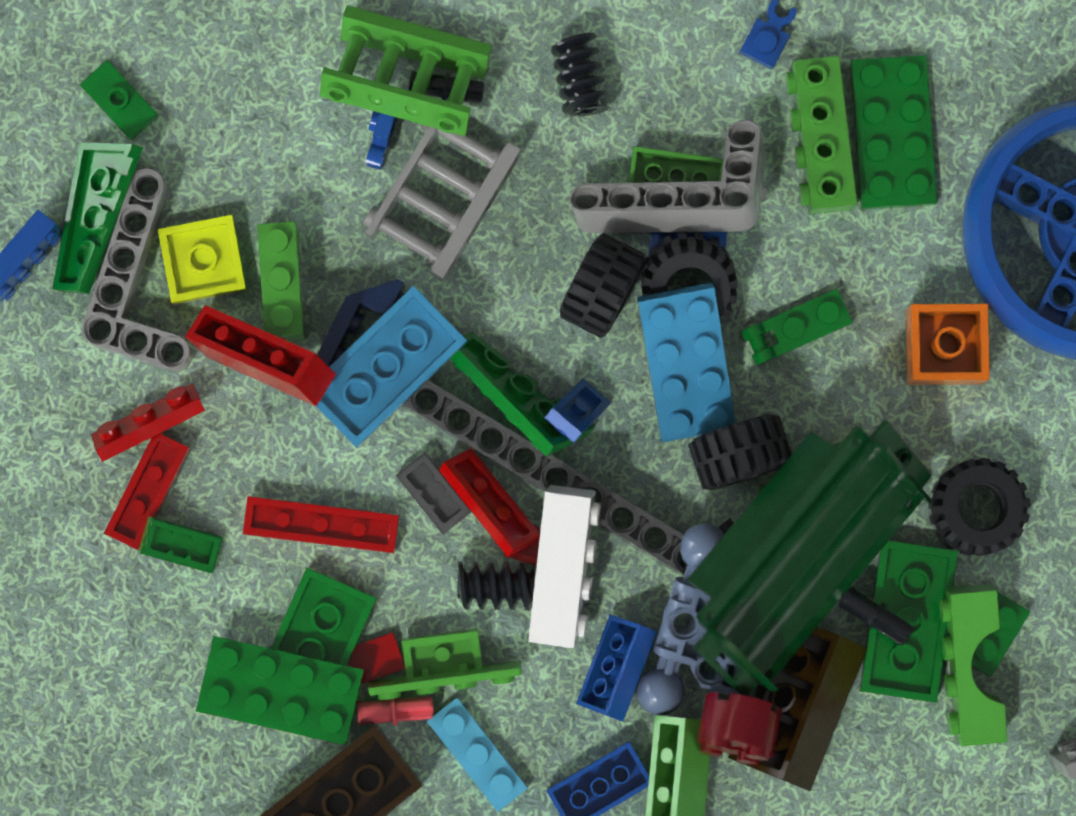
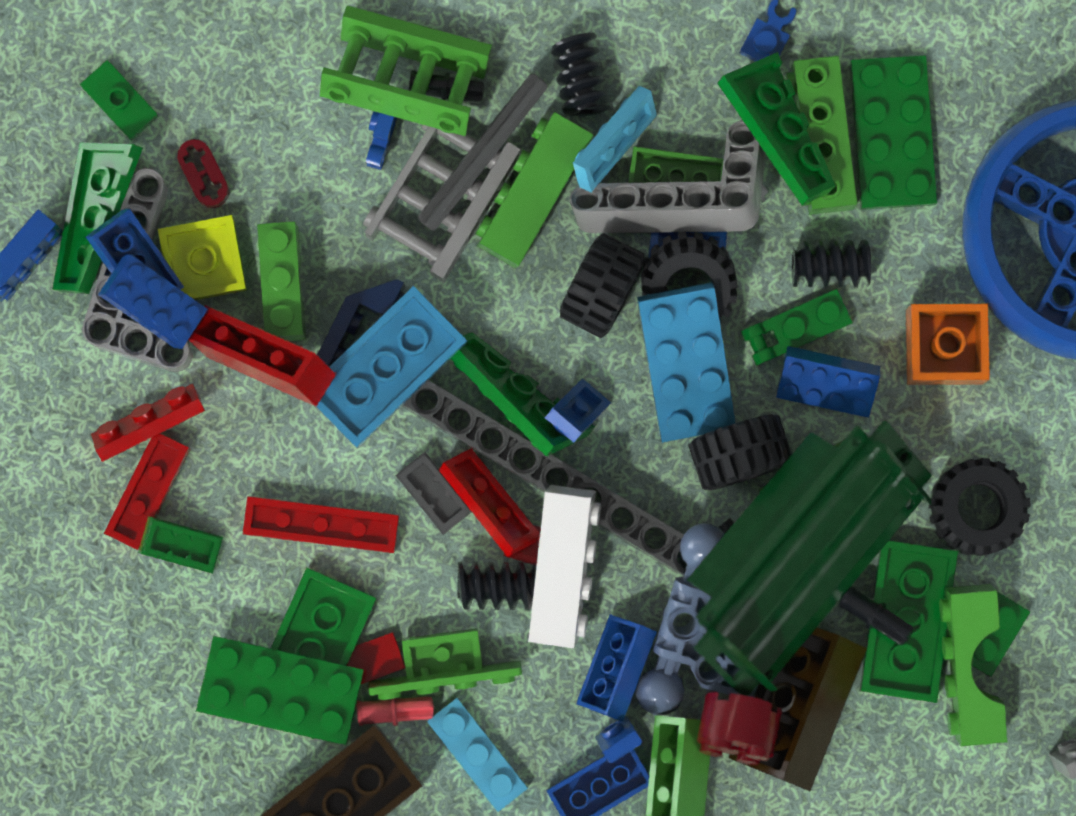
none -> blue piece [86,209,184,290]
none -> blue piece [98,255,208,349]
none -> dark red beam [177,139,229,208]
none -> dark grey axle [418,74,547,231]
none -> bright green brick [475,112,594,269]
none -> medium azure plate [573,86,657,193]
none -> blue plate [595,716,642,763]
none -> green wing [717,52,836,206]
none -> blue piece [776,346,880,418]
none -> black piece [792,239,871,288]

